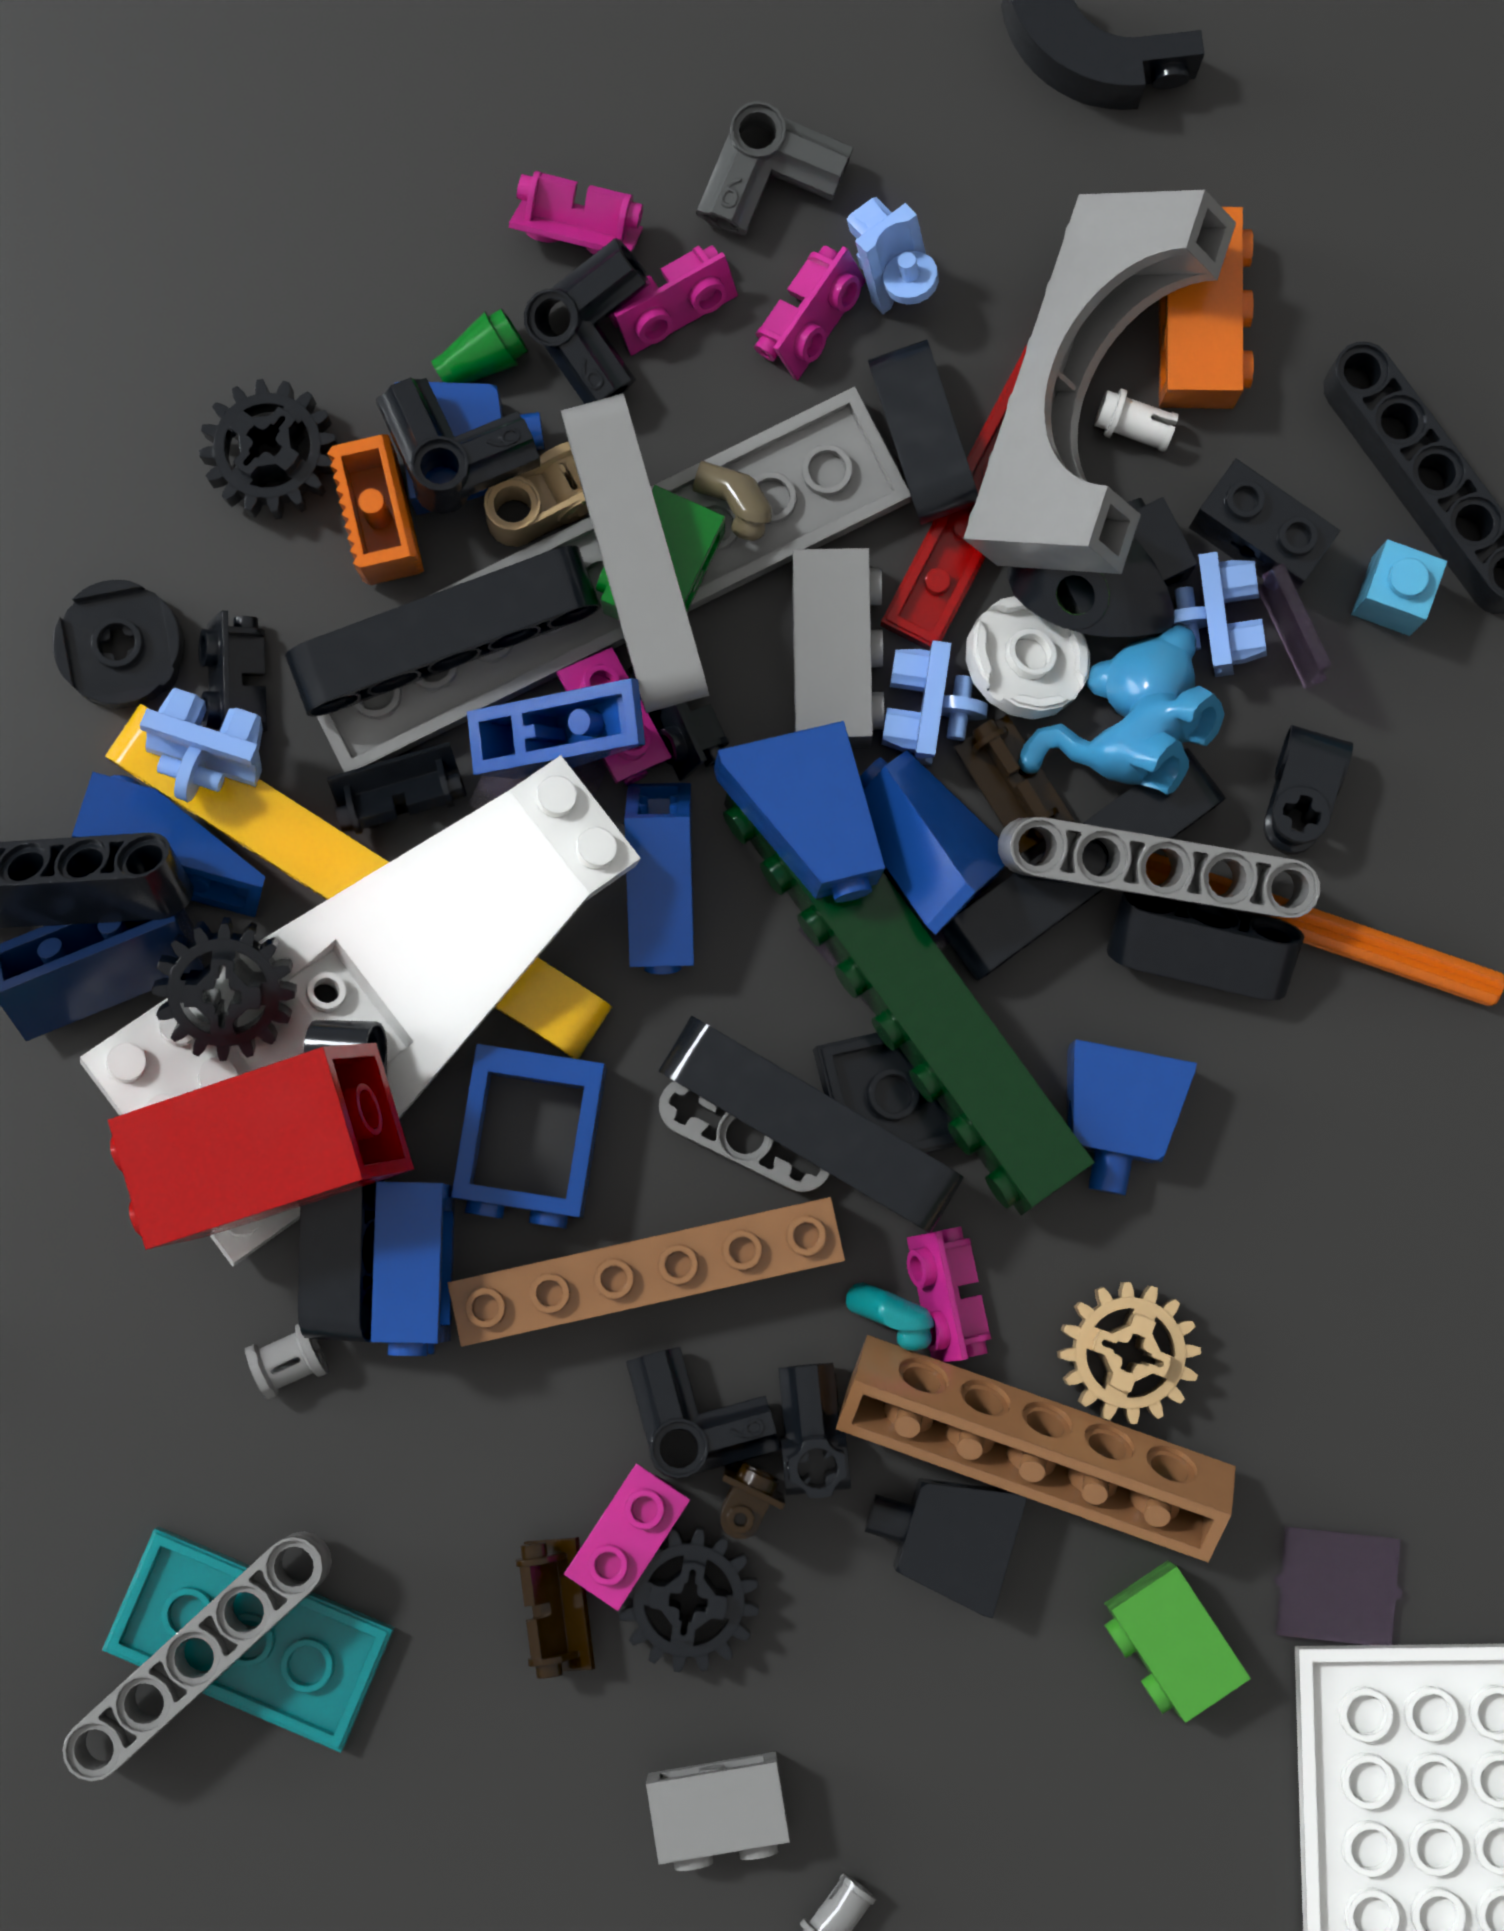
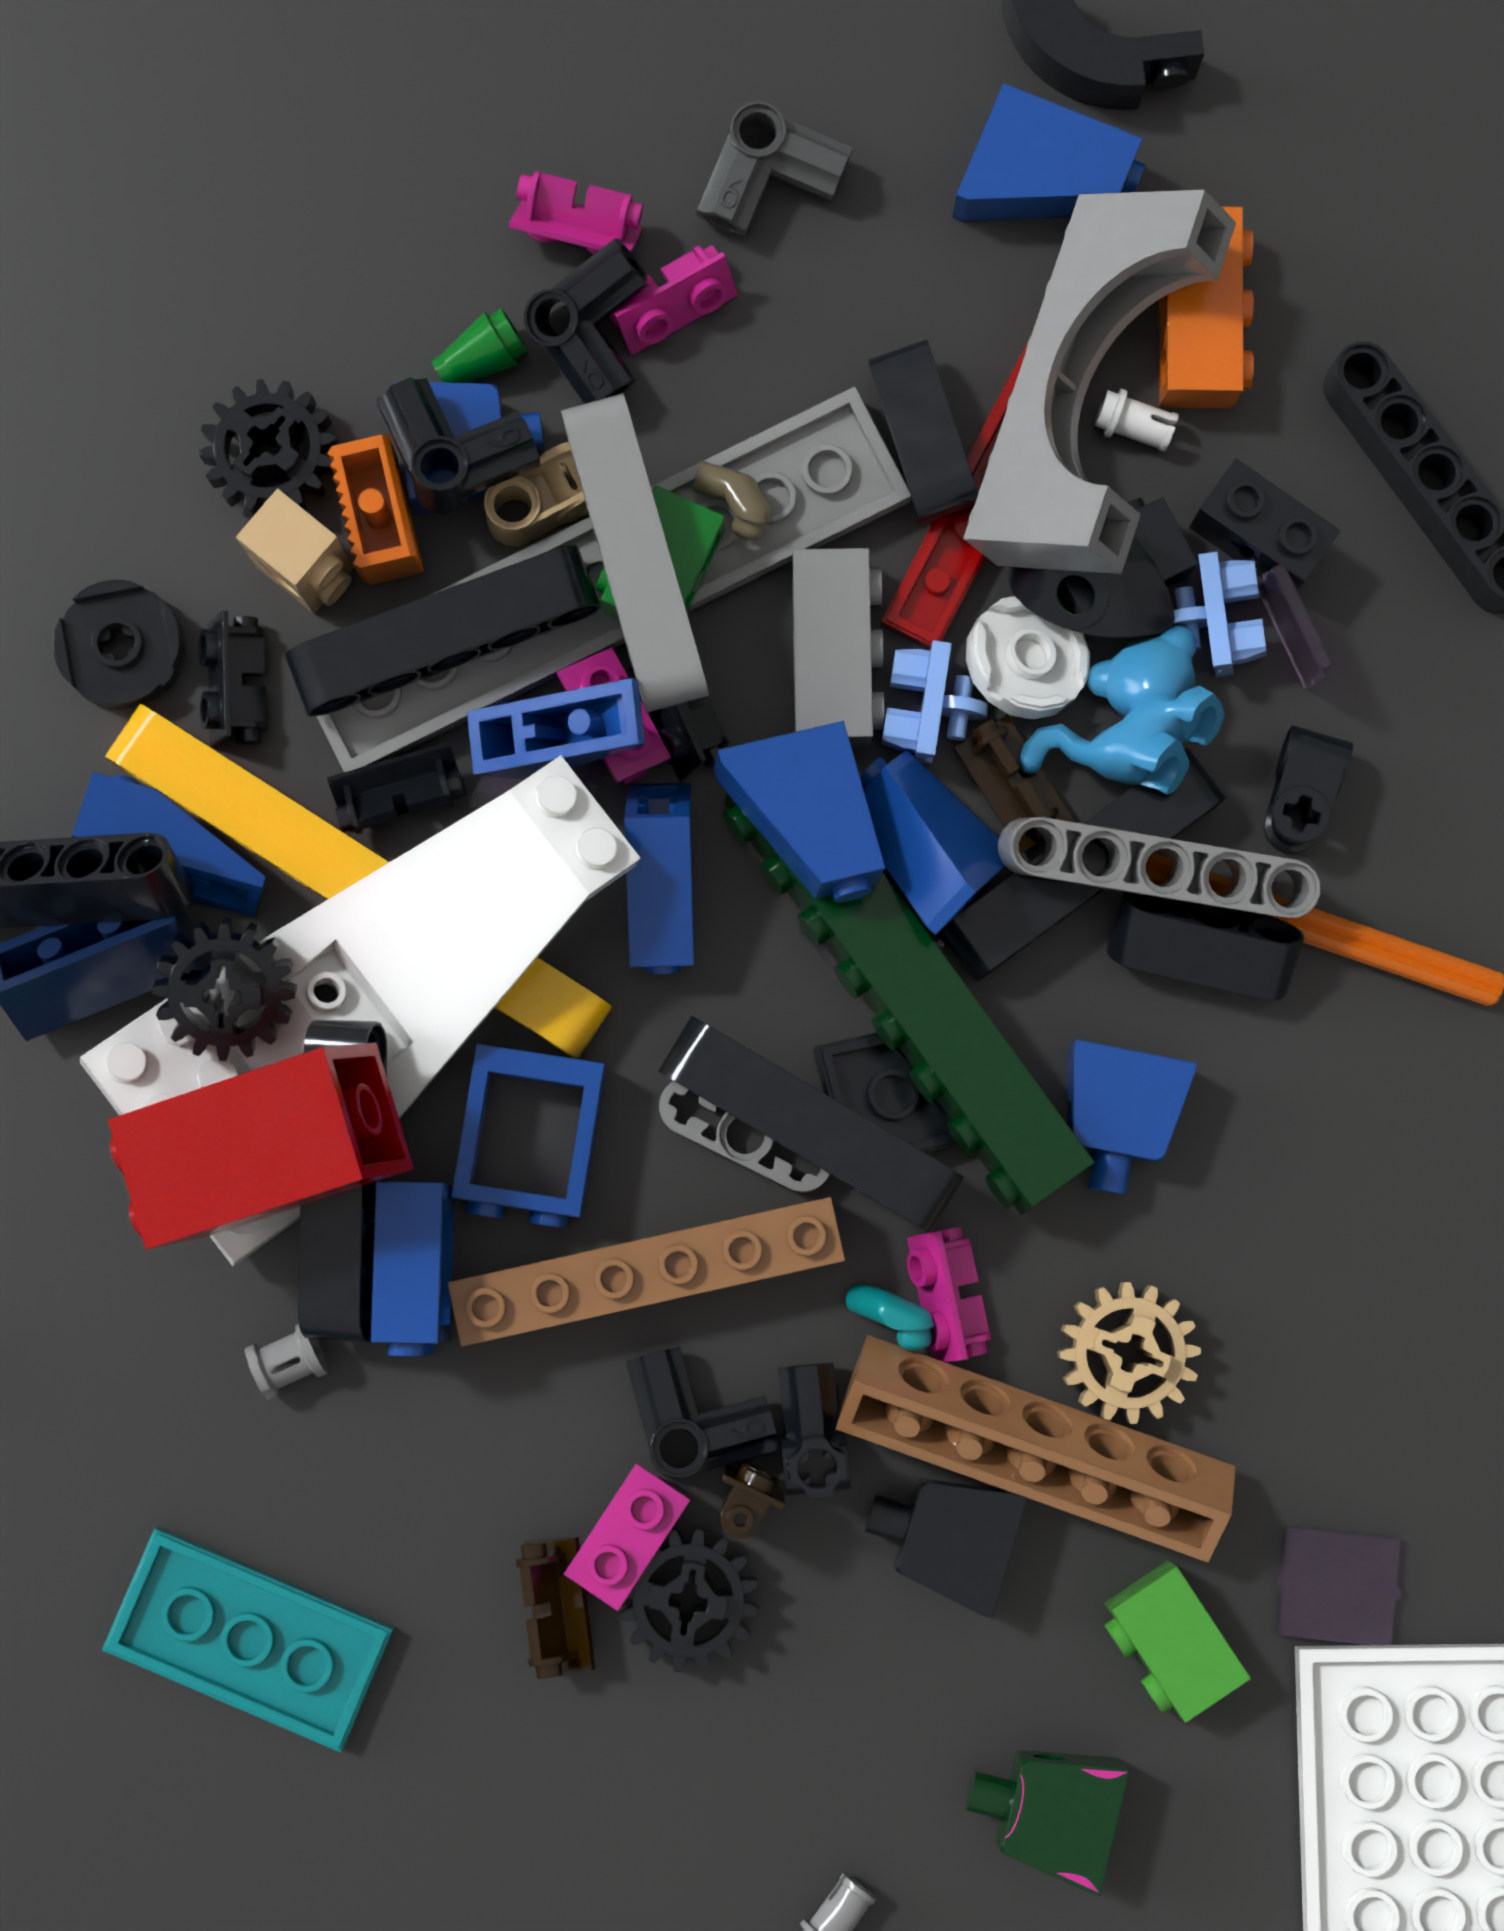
light grey beam [62,1531,332,1781] -> none
light blue hips [139,688,263,802] -> none
light grey brick [646,1751,790,1871] -> none
dark pink hinge [754,246,866,381] -> none
light blue hips [847,197,939,314] -> none
medium azure brick [1351,539,1448,636] -> none
none -> tan brick [236,488,354,614]
none -> blue slope [952,83,1146,222]
none -> dark green torso [966,1750,1130,1896]

